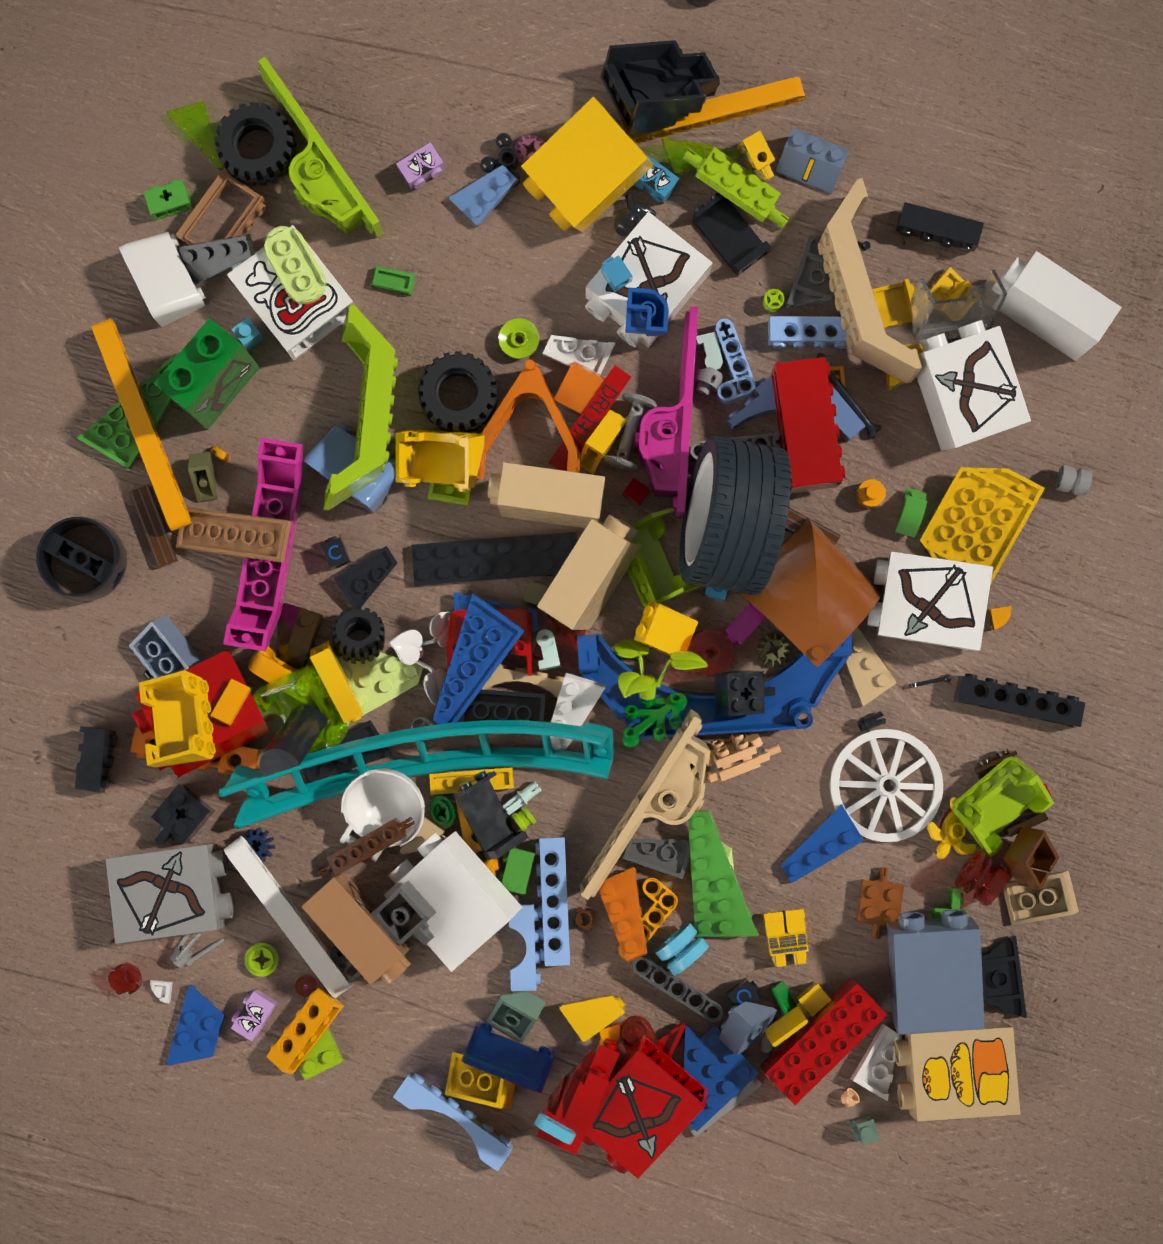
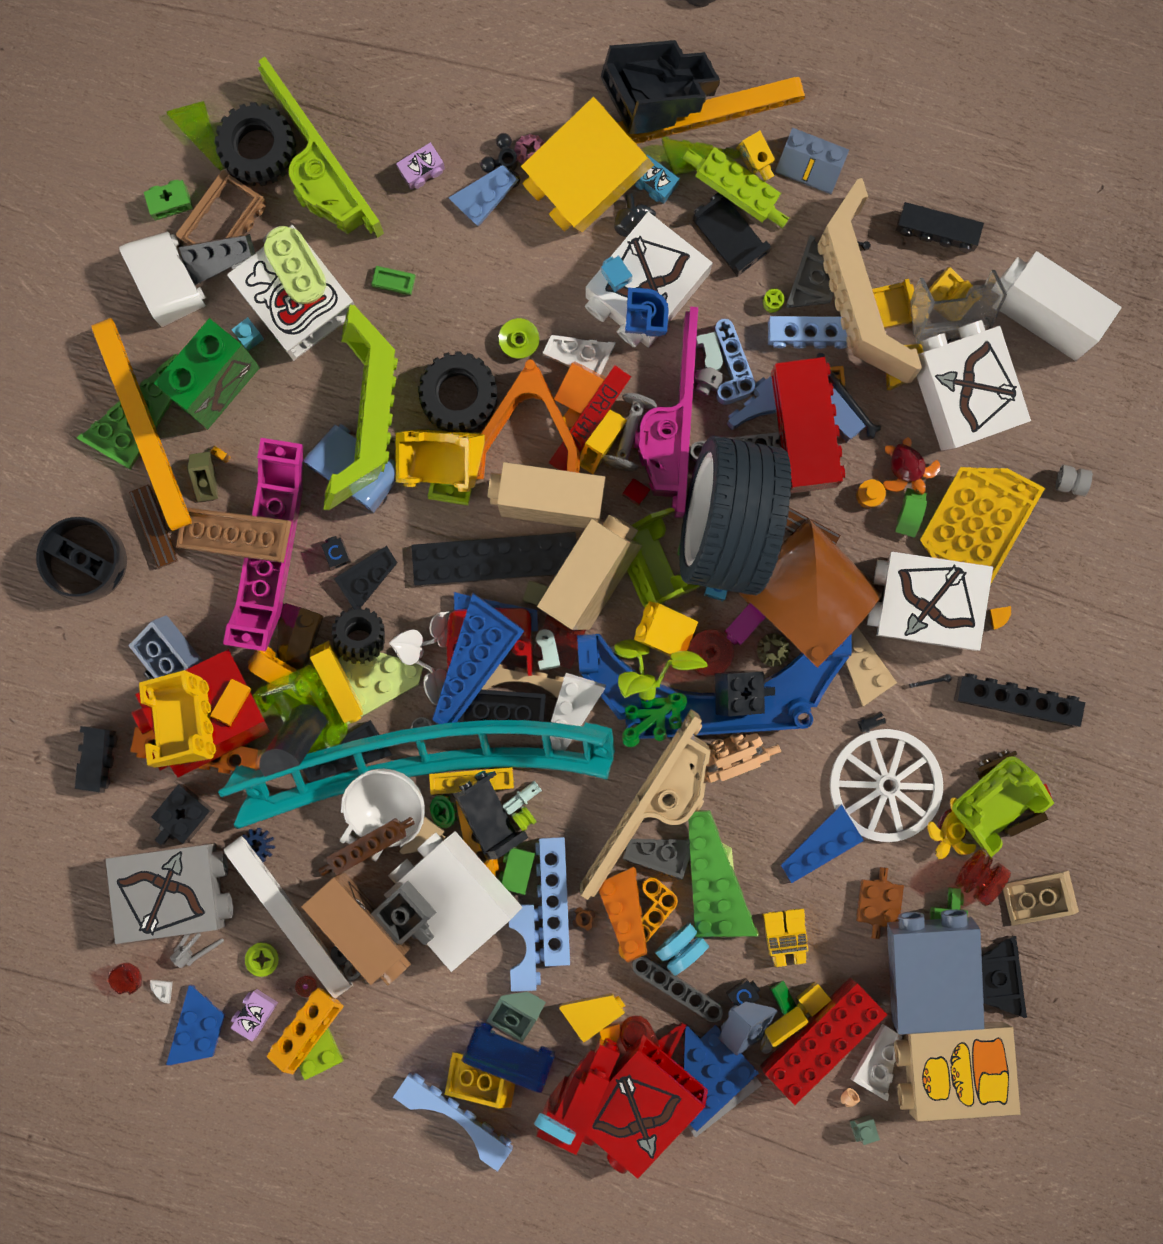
reddish brown piece [1003,826,1059,890] -> none
none -> light orange tile [563,408,581,427]
none -> animal [883,437,940,495]

